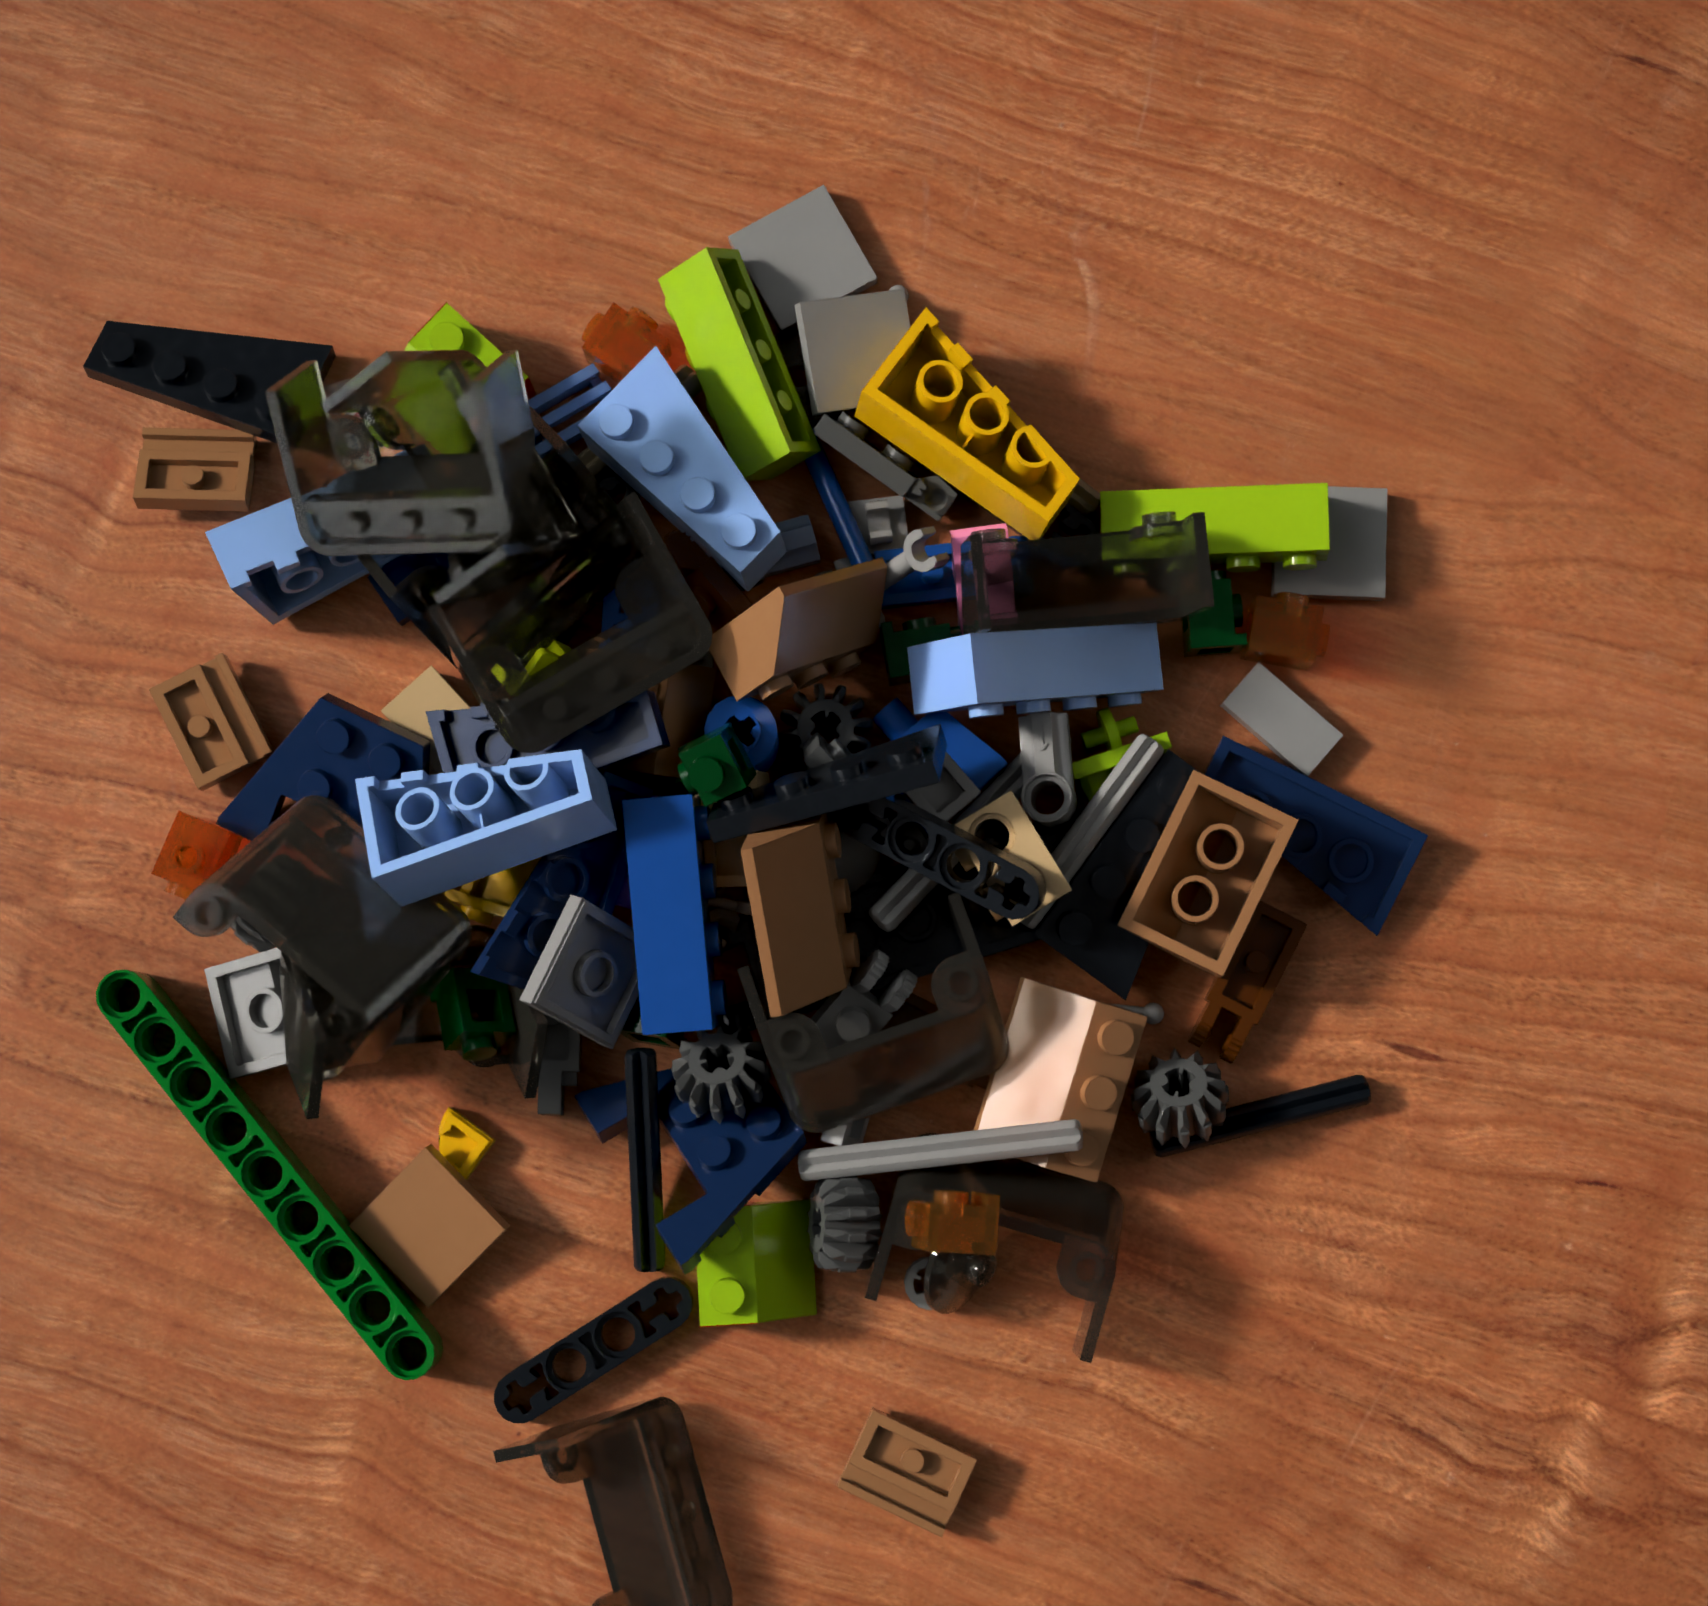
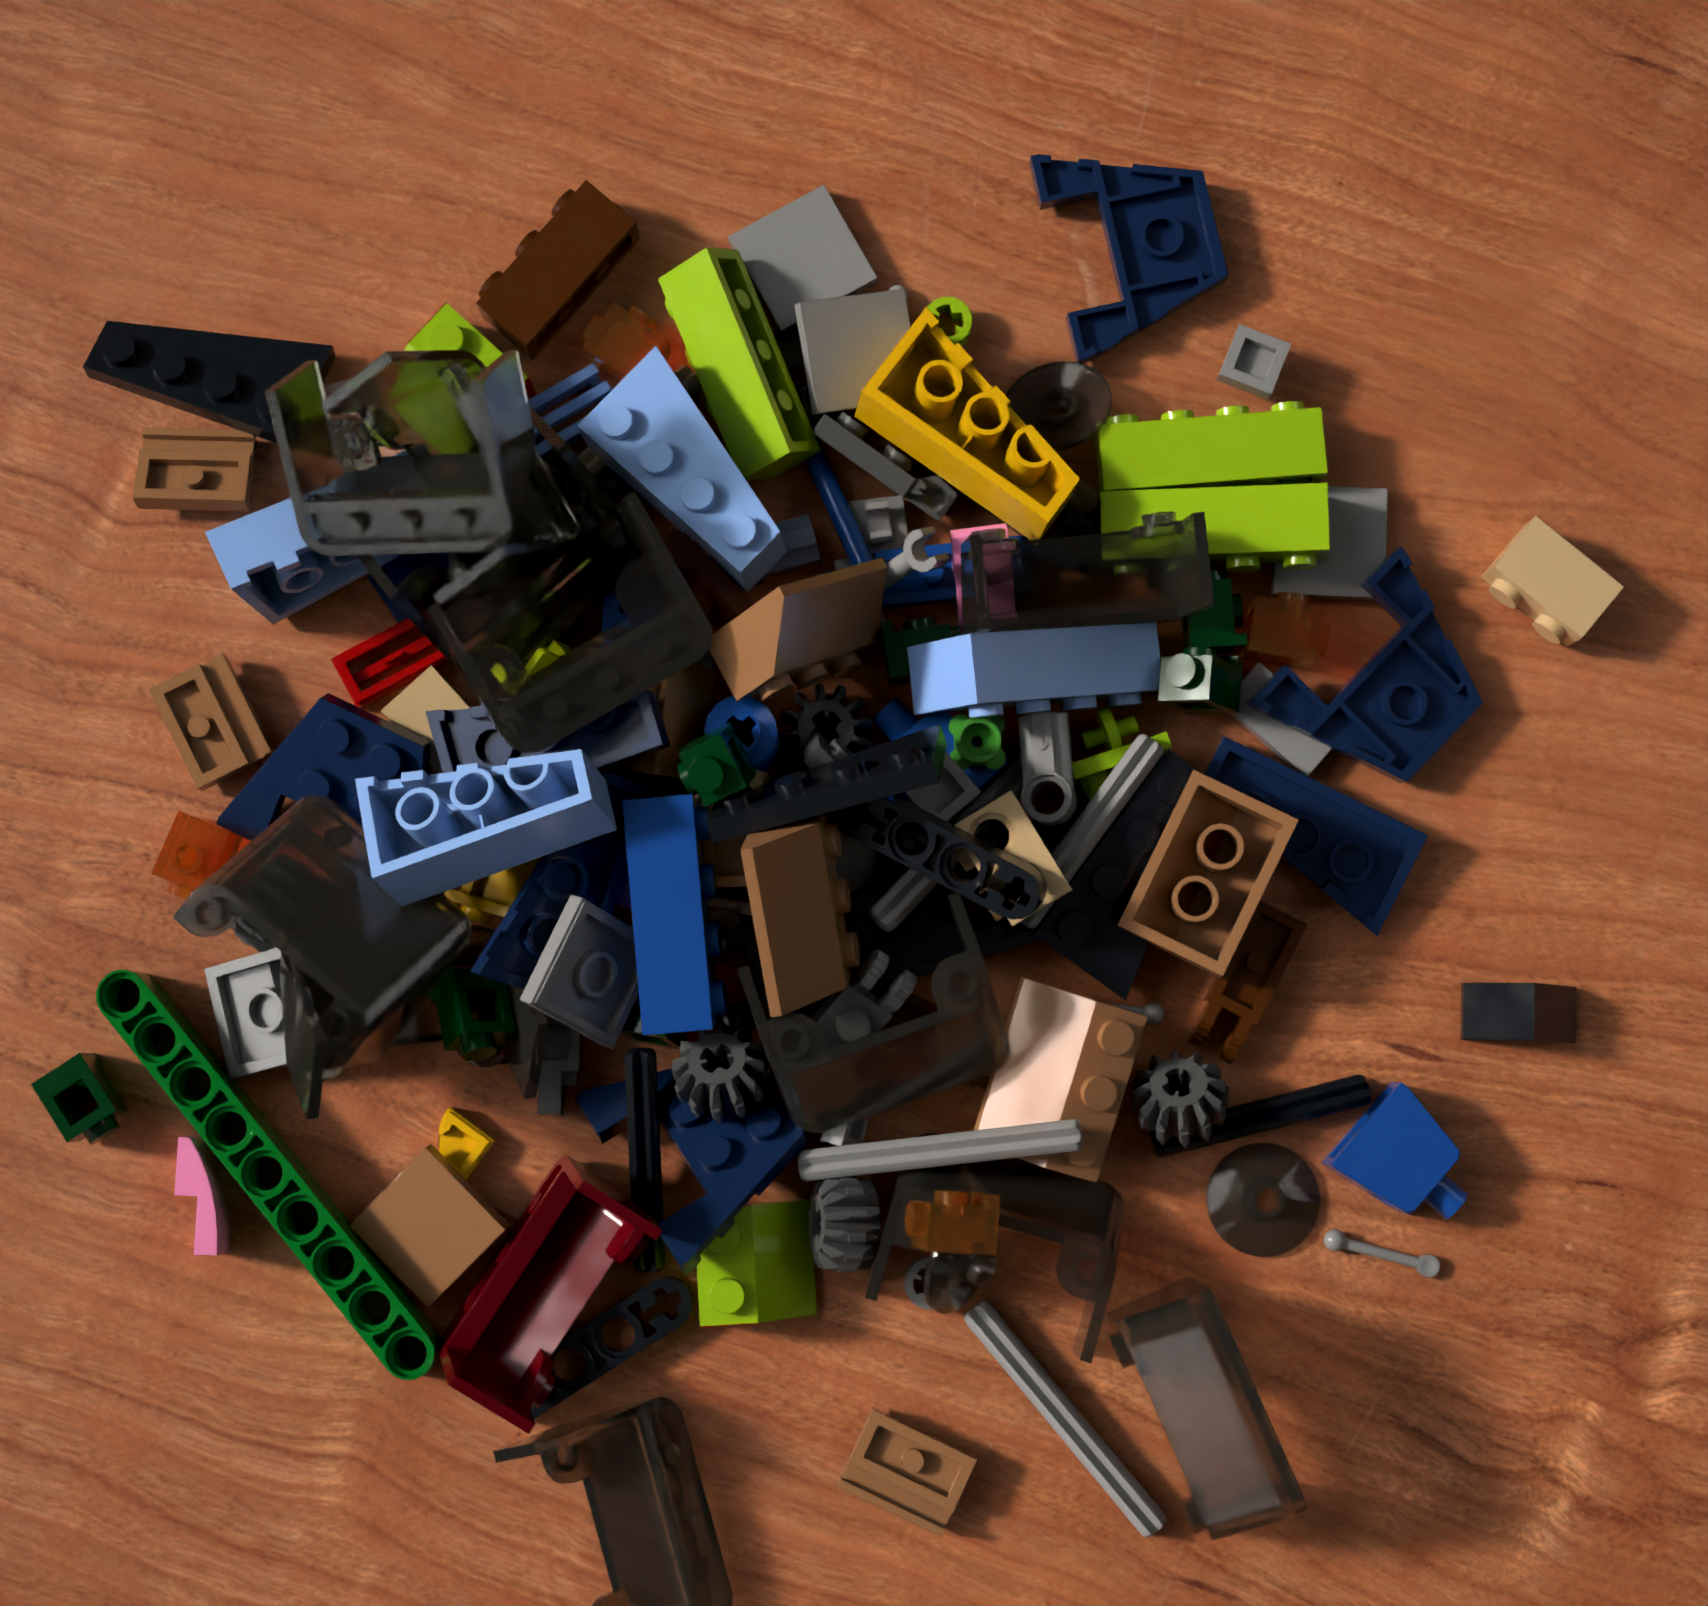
none -> dark green brick [31,1053,128,1145]
none -> bright pink slope [174,1136,230,1256]
none -> red tile [331,606,458,709]
none -> dark red windscreen [438,1154,663,1434]
none -> reddish brown brick [476,180,640,360]
none -> lime bush [927,297,972,346]
none -> bright green plate [948,714,1006,771]
none -> light grey axle [964,1300,1167,1538]
none -> clear smoke dish [1006,361,1112,451]
none -> dark blue wing [1029,154,1228,366]
none -> lime brick [1093,401,1328,493]
none -> clear smoke windscreen [1106,1277,1308,1541]
none -> dark green brick [1158,647,1243,714]
none -> clear smoke dish [1206,1142,1320,1257]
none -> light grey tile [1217,324,1291,400]
none -> dark blue wing [1246,547,1483,783]
none -> blue torso [1321,1082,1468,1219]
none -> light grey hinge [1324,1229,1440,1278]
none -> black slope [1460,983,1576,1044]
none -> tan brick [1481,516,1624,647]

